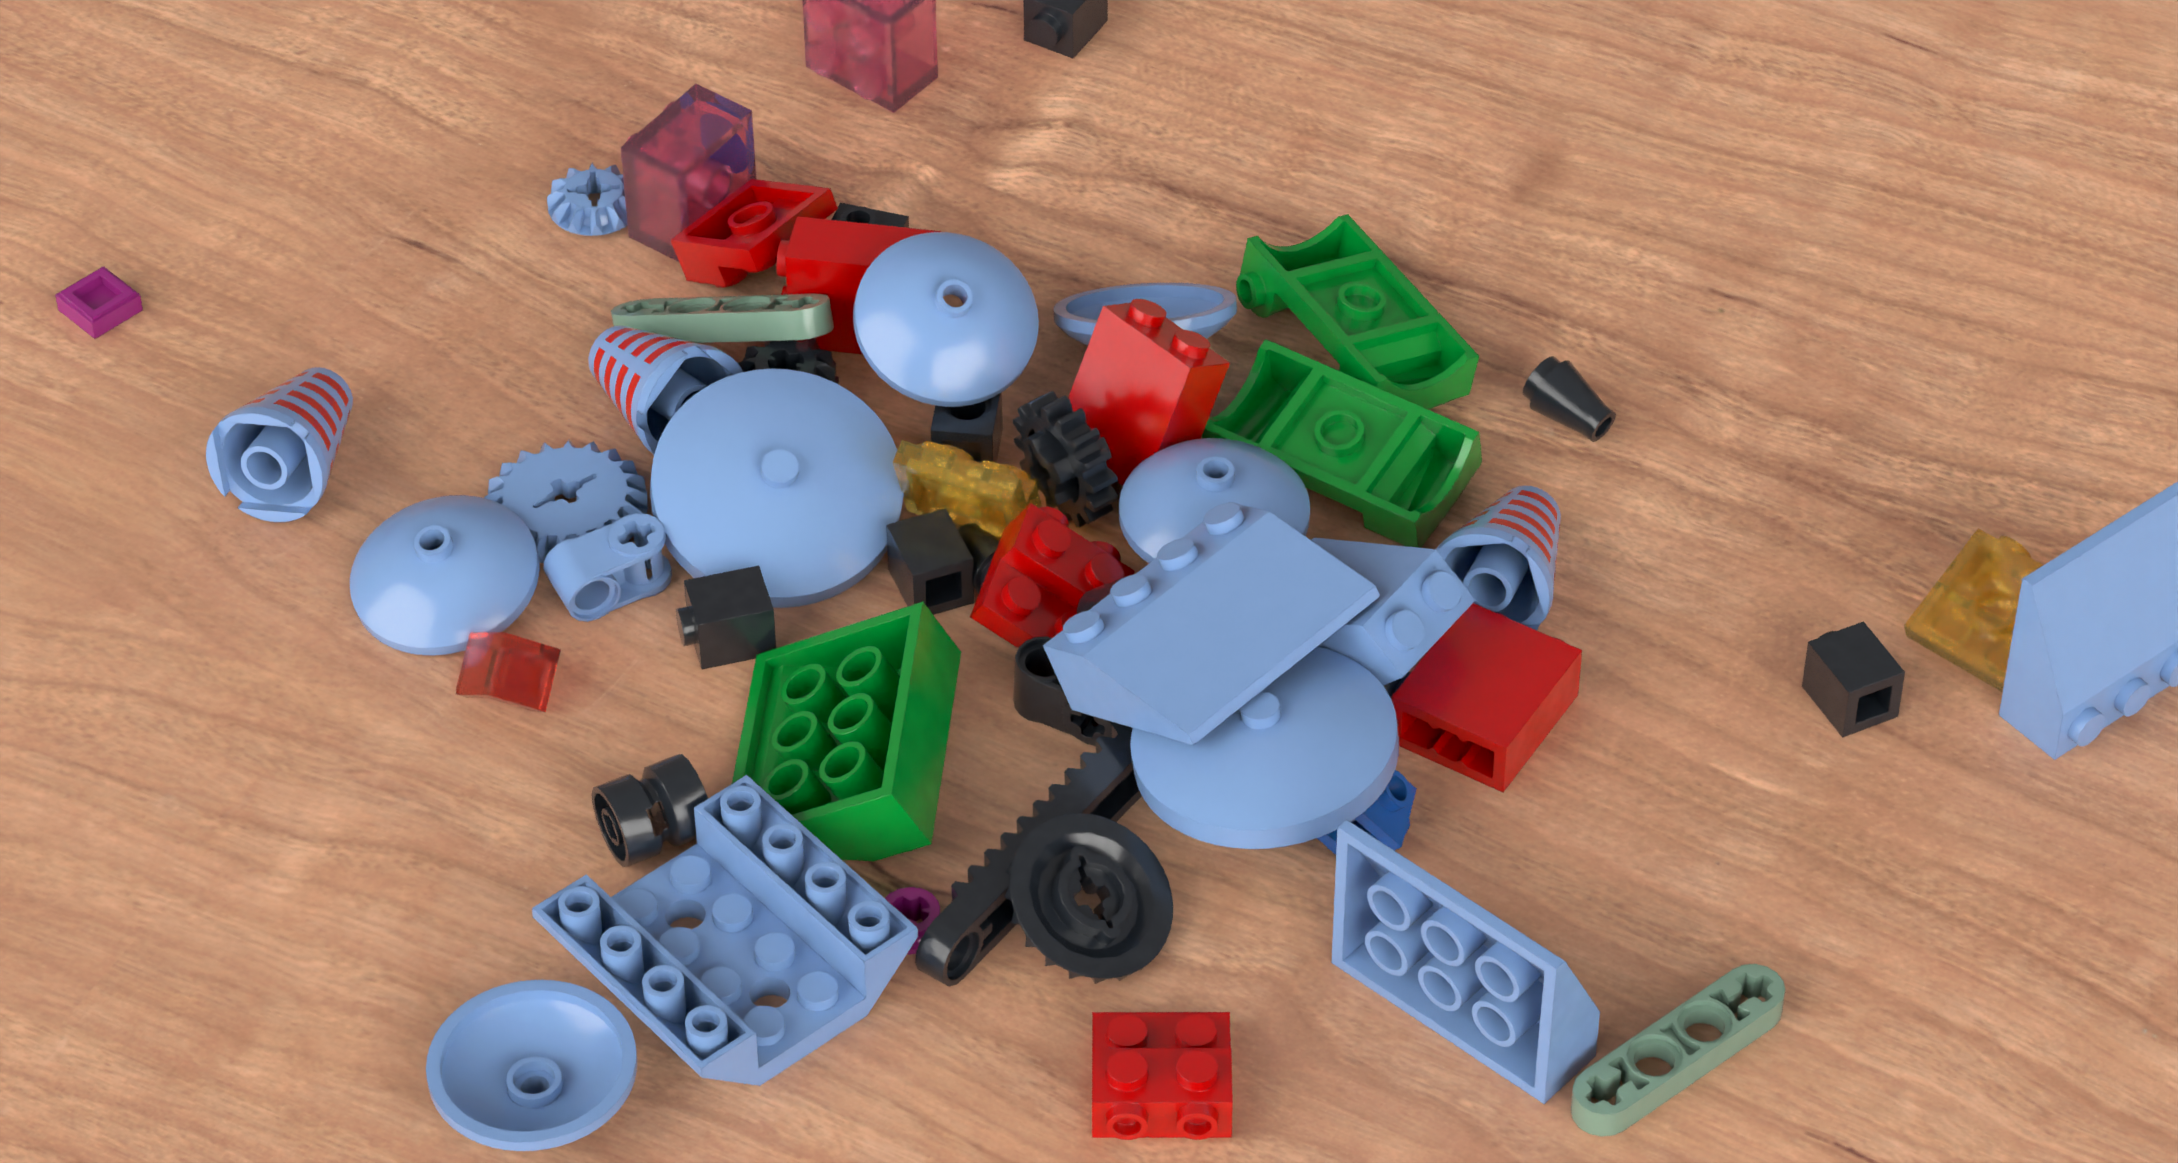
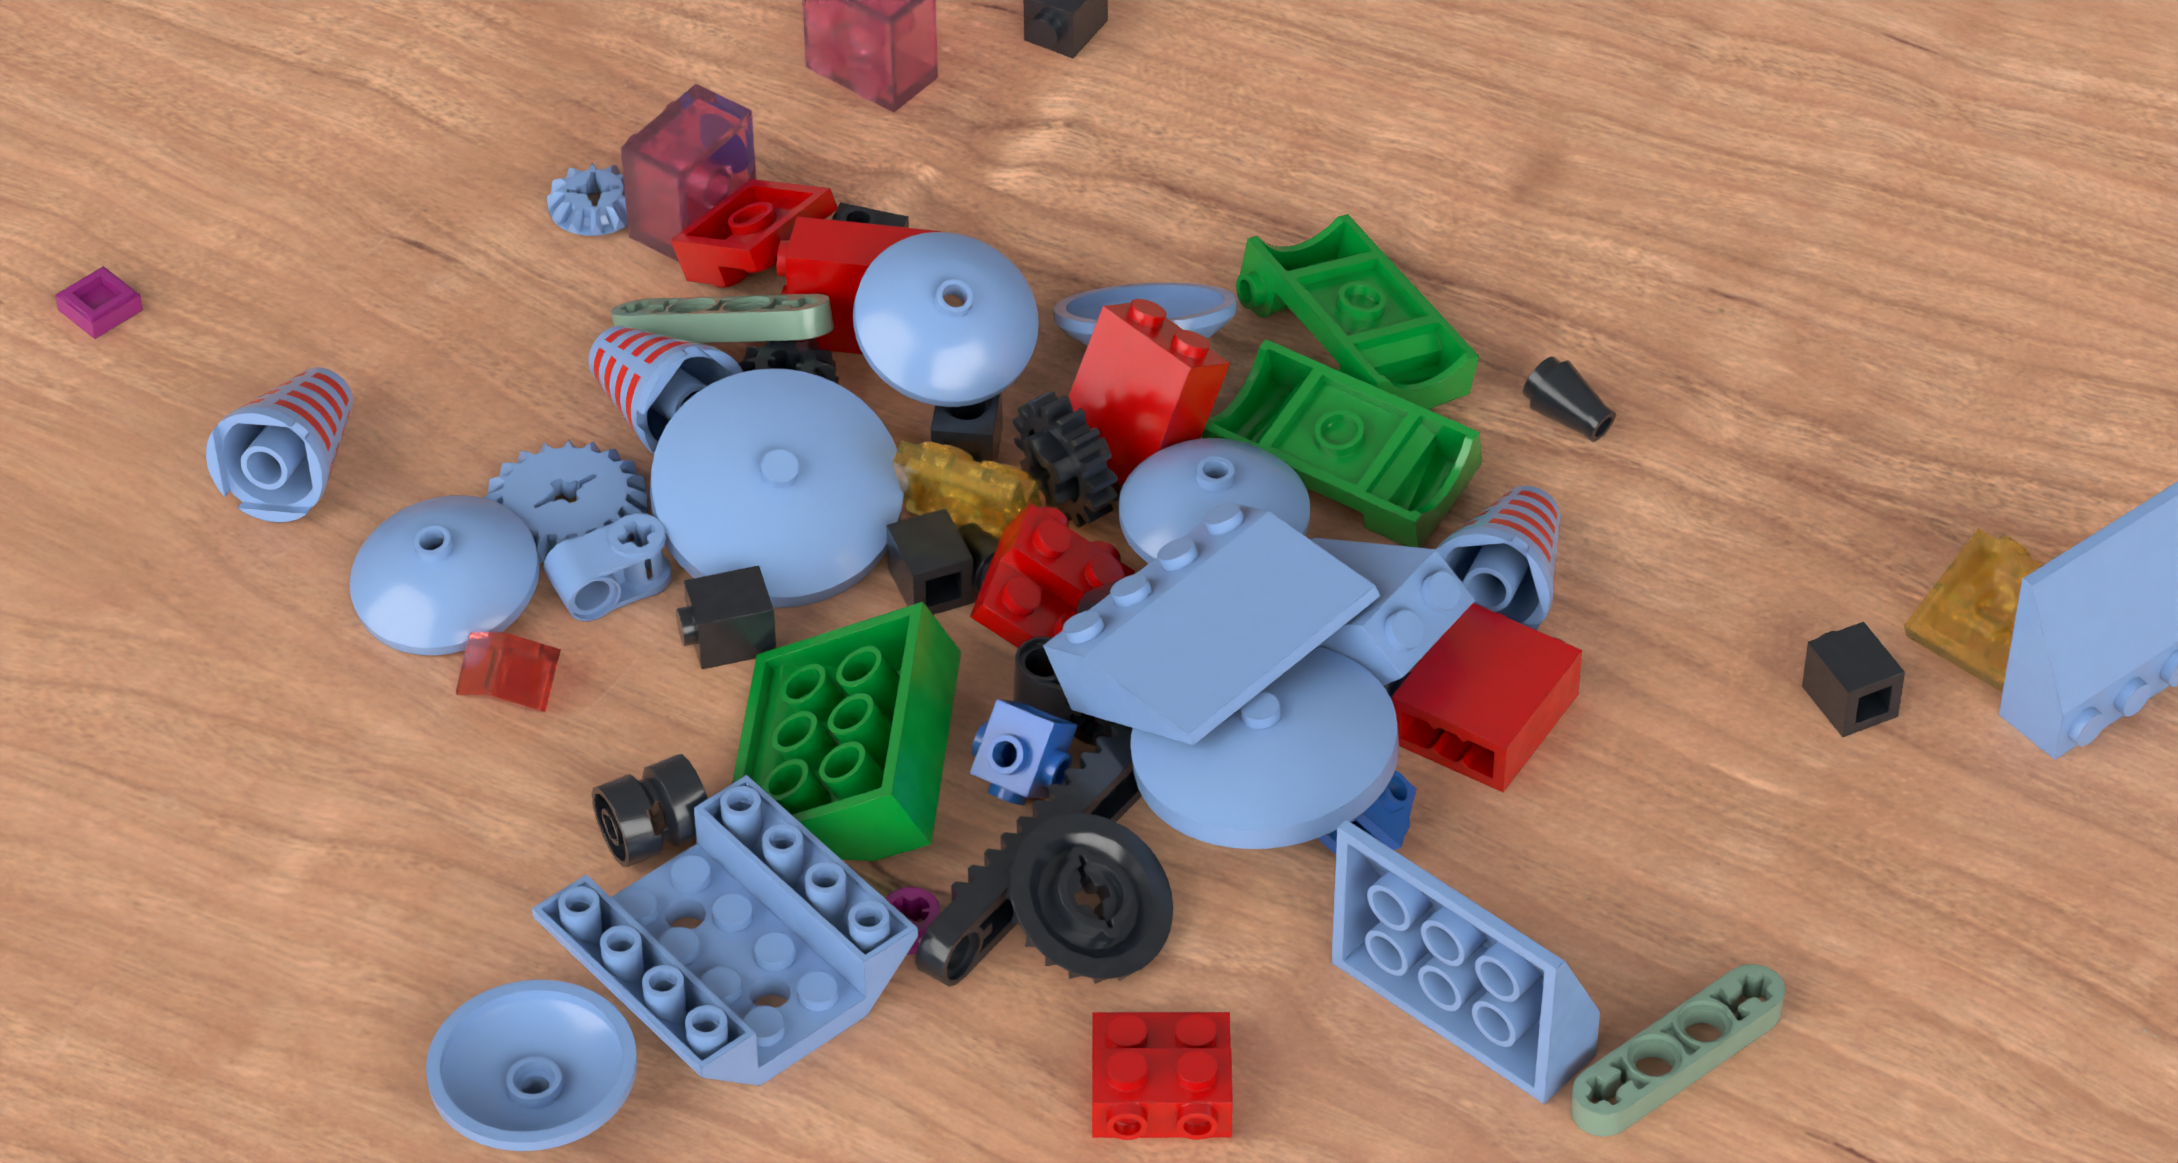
none -> brick [969,699,1078,806]

